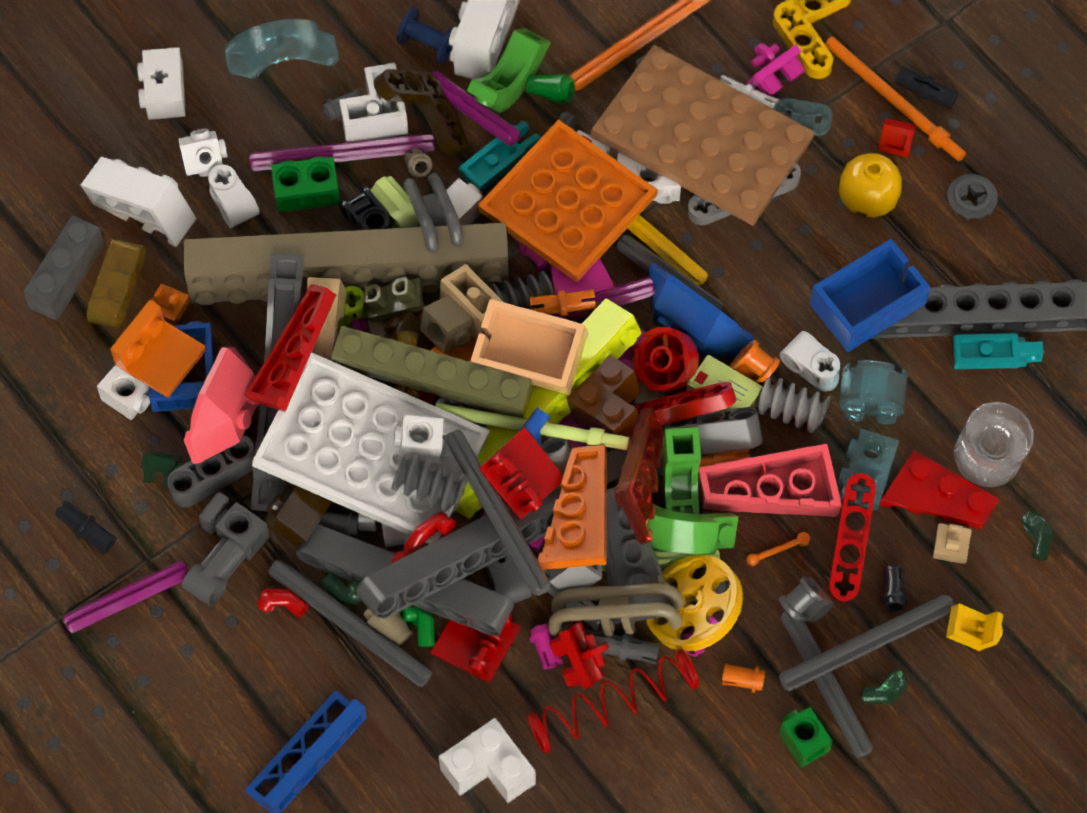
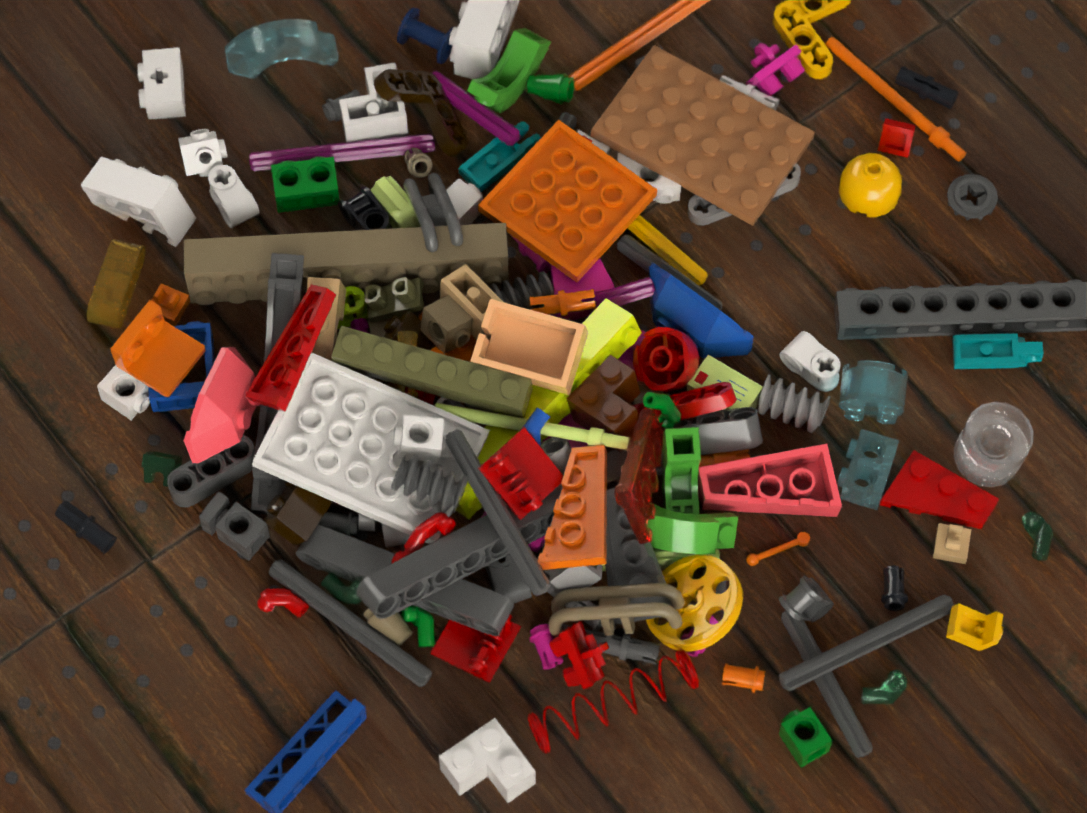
dark grey brick [24,215,105,321] -> none
magenta axle [64,561,189,633] -> none
dark grey piece [182,537,246,606] -> none
orange piece [729,340,780,383] -> none
clear light blue beam [774,98,833,135] -> none
blue piece [810,238,930,352] -> none
red beam [830,473,876,602] -> none
none -> green arm [643,392,681,429]

